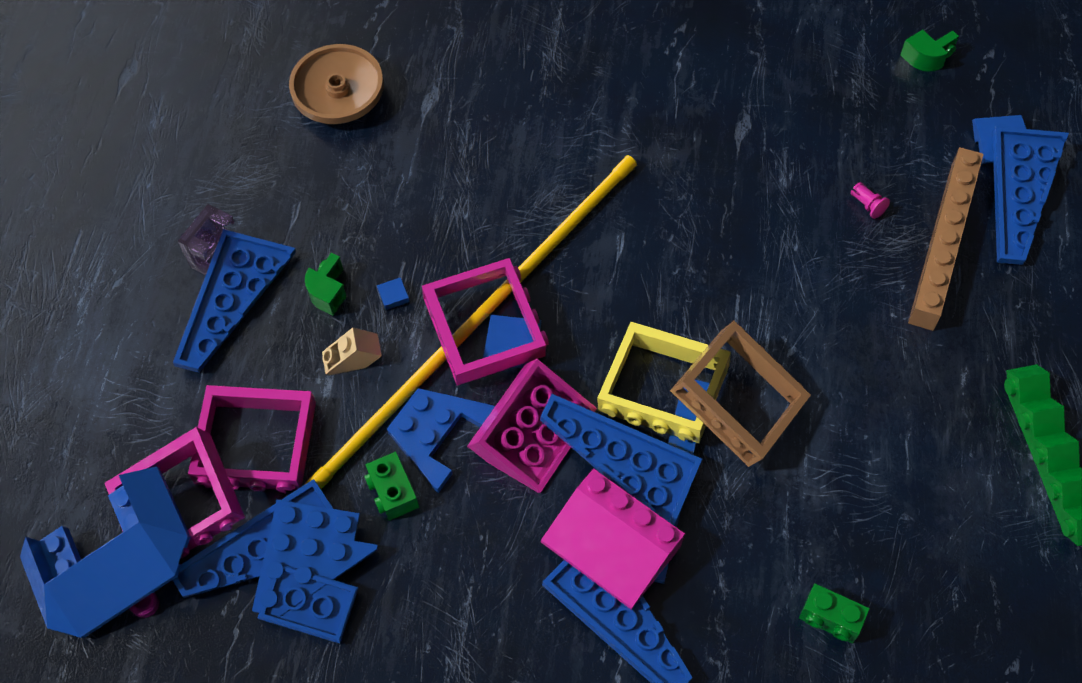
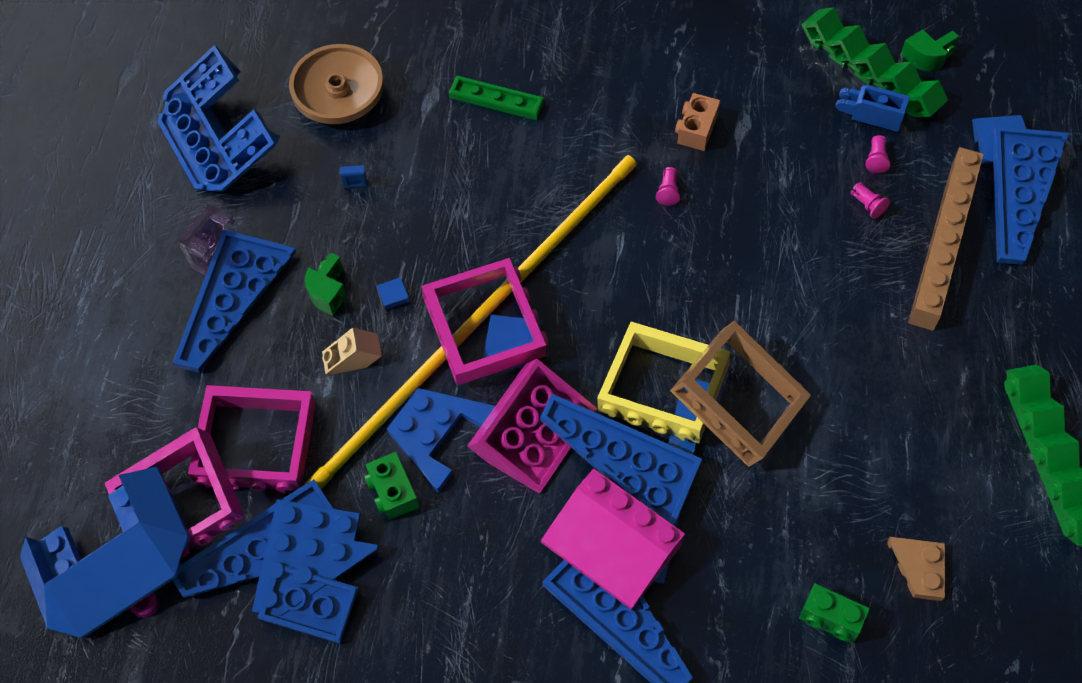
none -> blue slope [158,45,281,192]
none -> blue tile [340,165,368,188]
none -> green tile [449,76,544,120]
none -> dark pink pin [656,167,680,206]
none -> nougat brick [675,93,720,151]
none -> green brick [801,7,948,117]
none -> blue hinge [835,85,910,132]
none -> dark pink pin [865,135,890,174]
none -> medium nougat wing [888,537,945,601]

